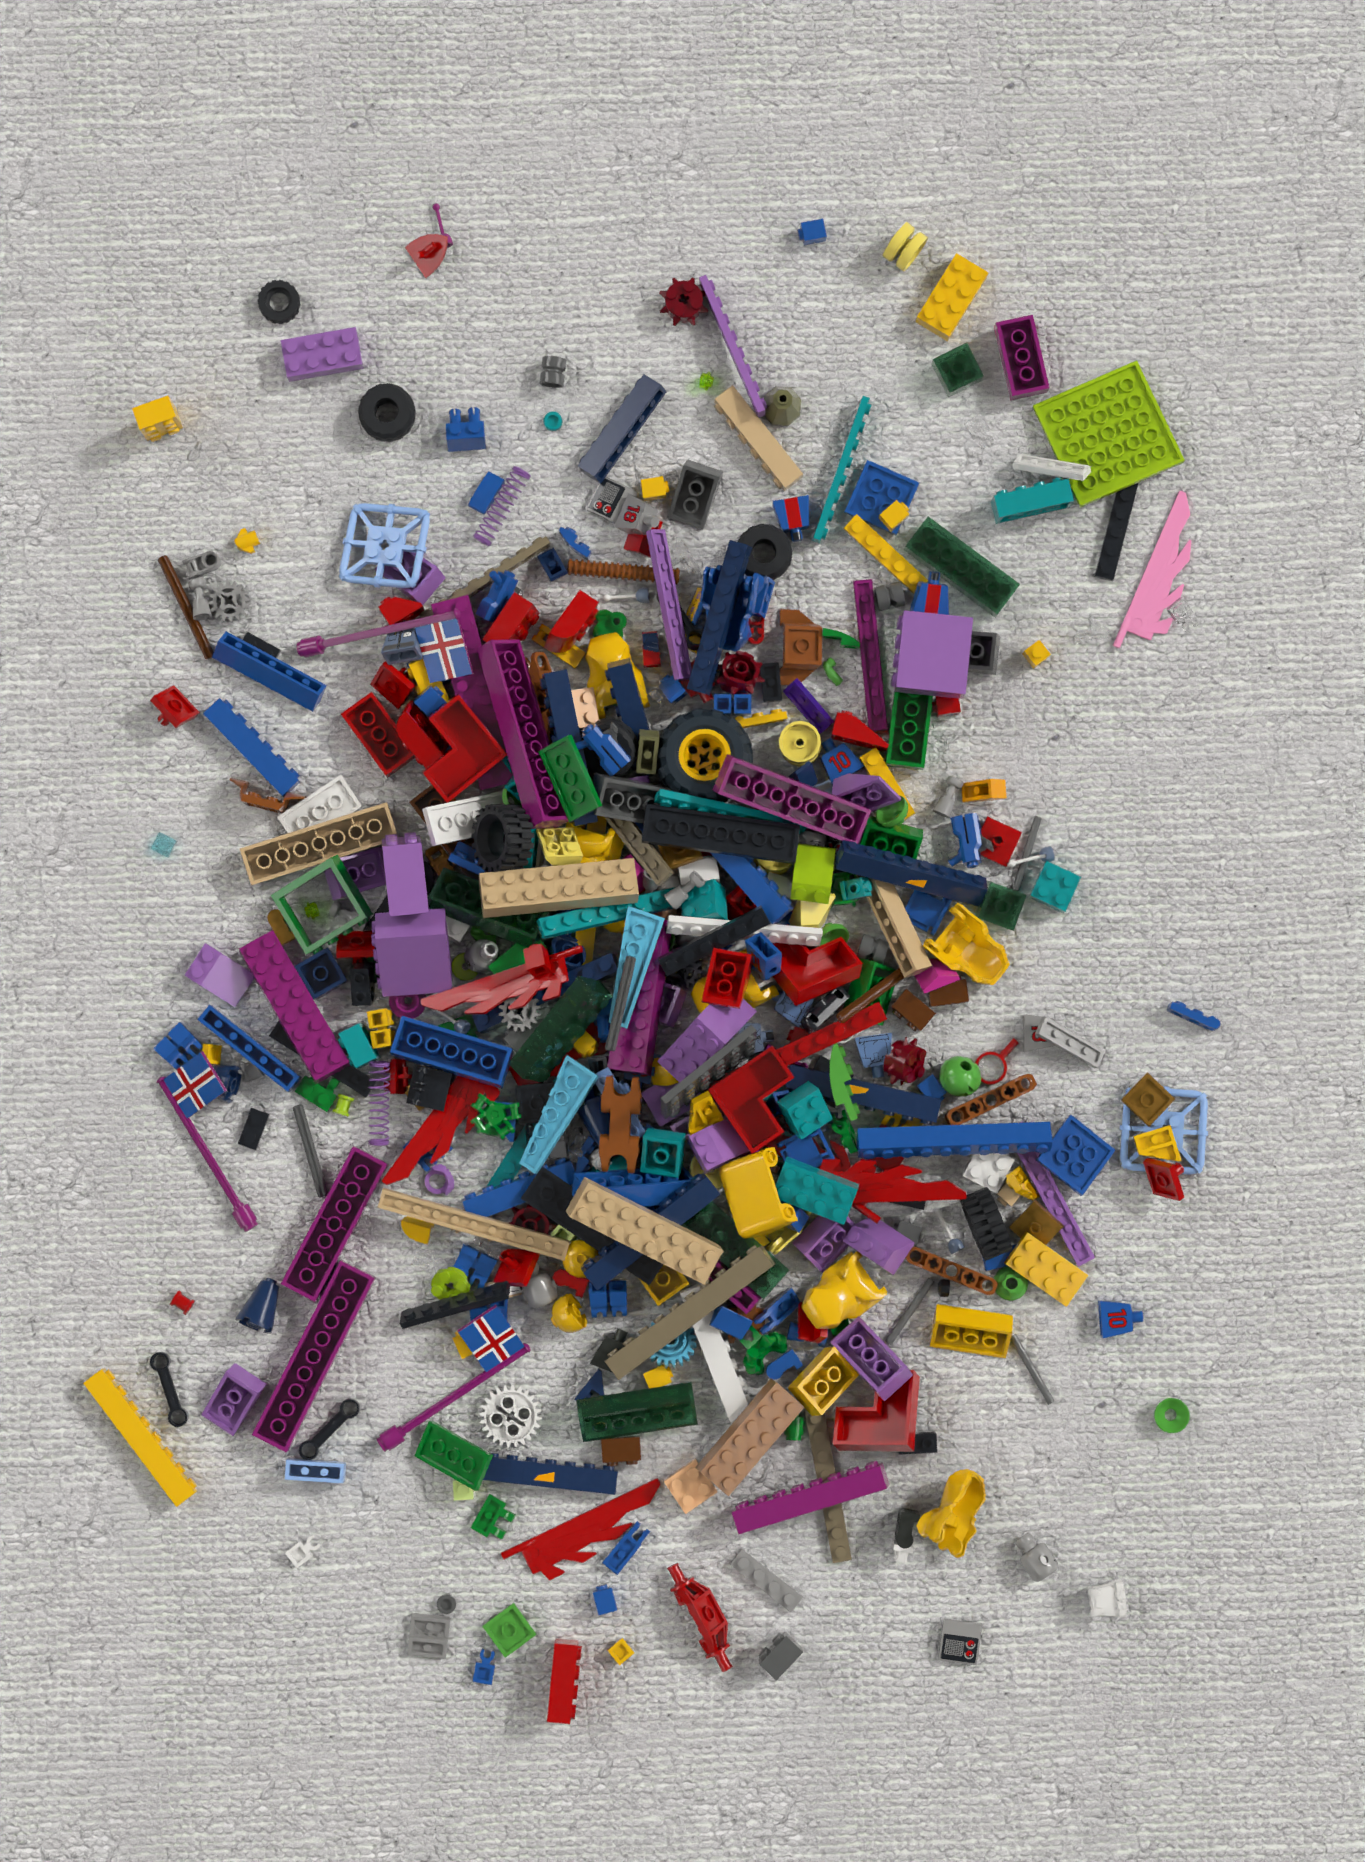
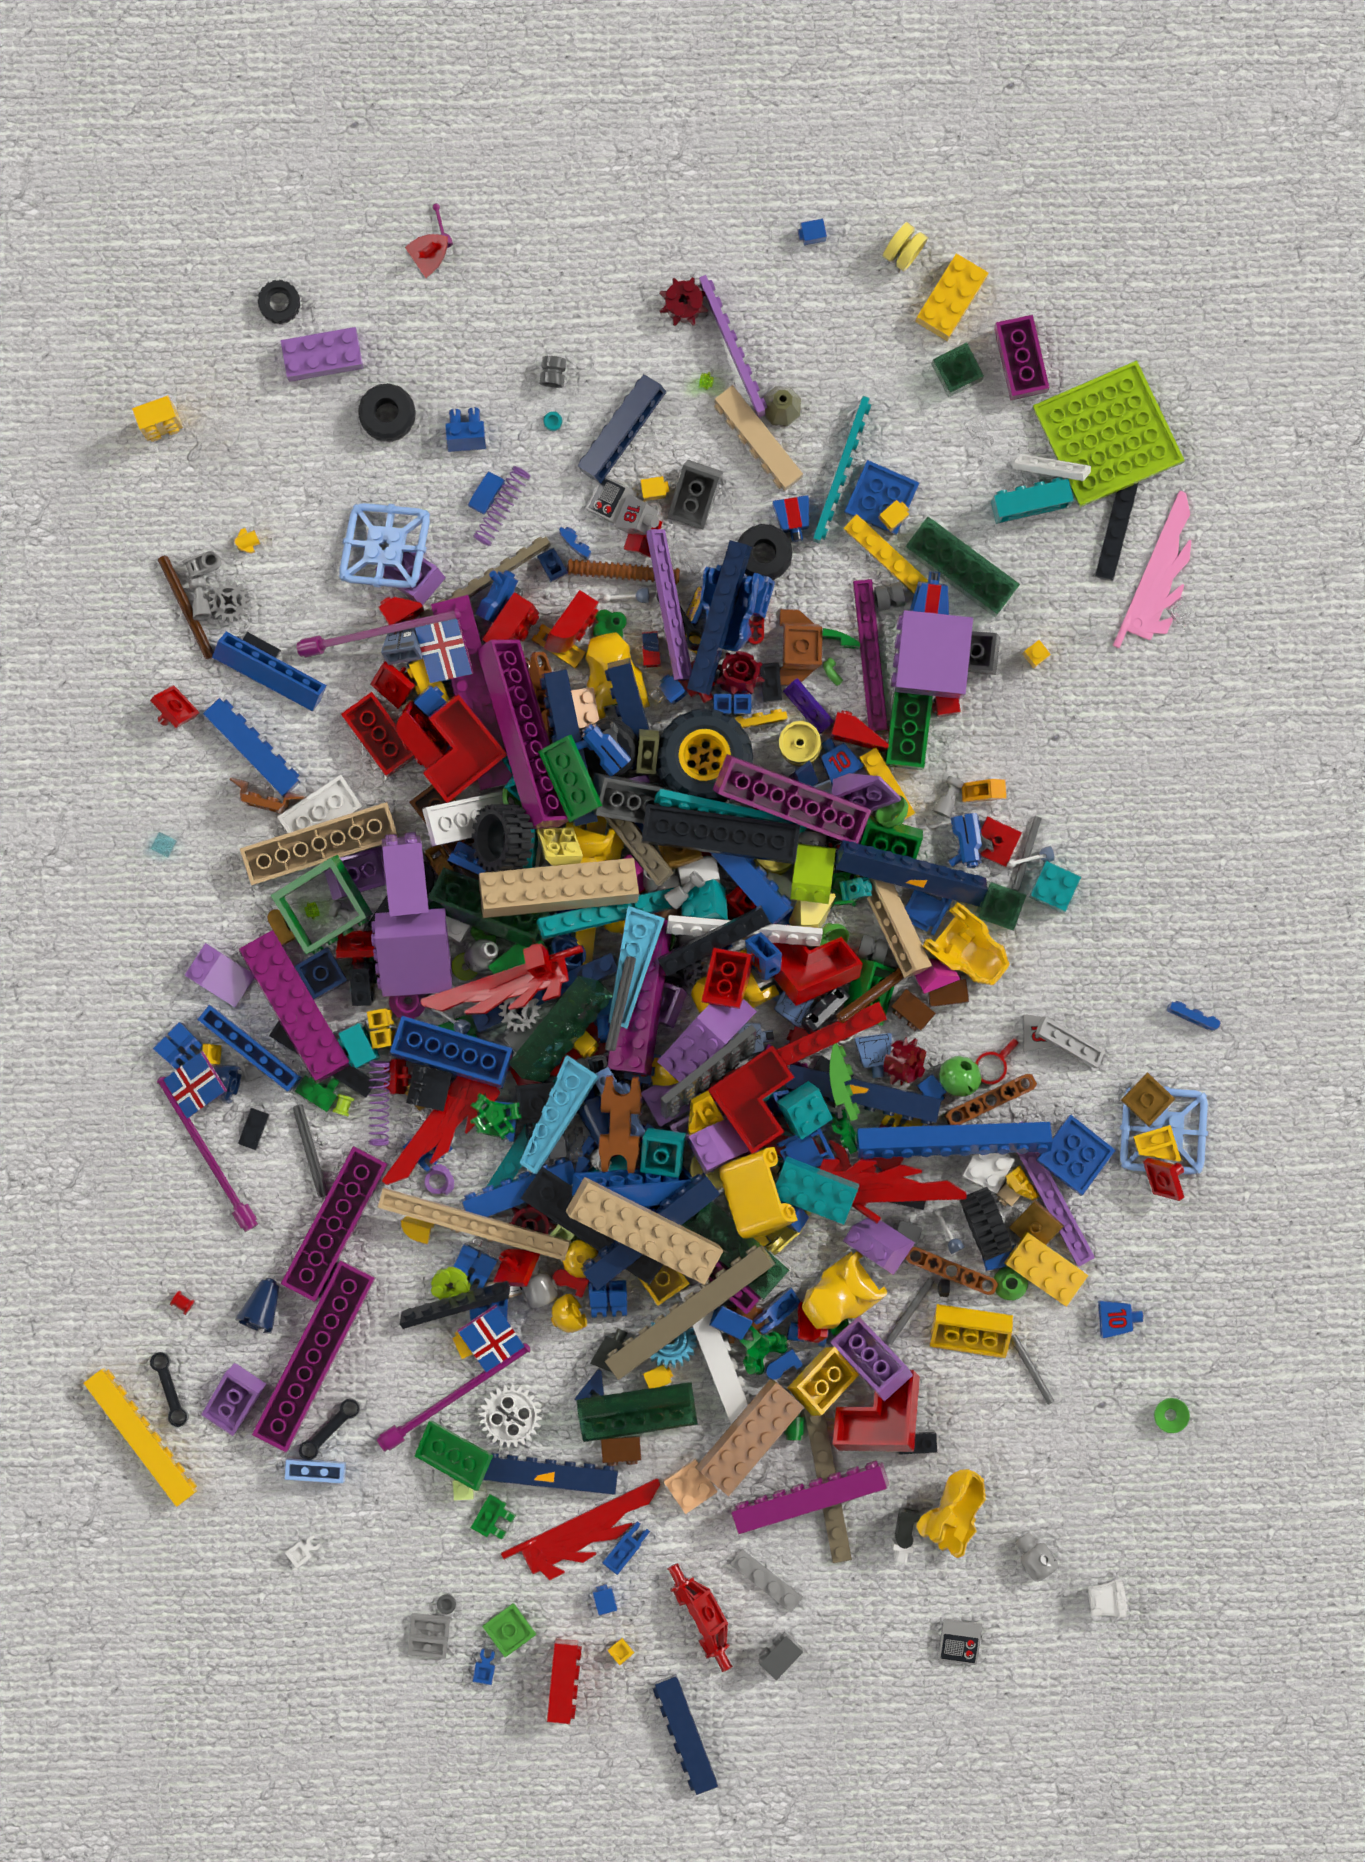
medium lavender slope [792,1215,855,1273] -> none
none -> dark blue brick [652,1674,718,1795]

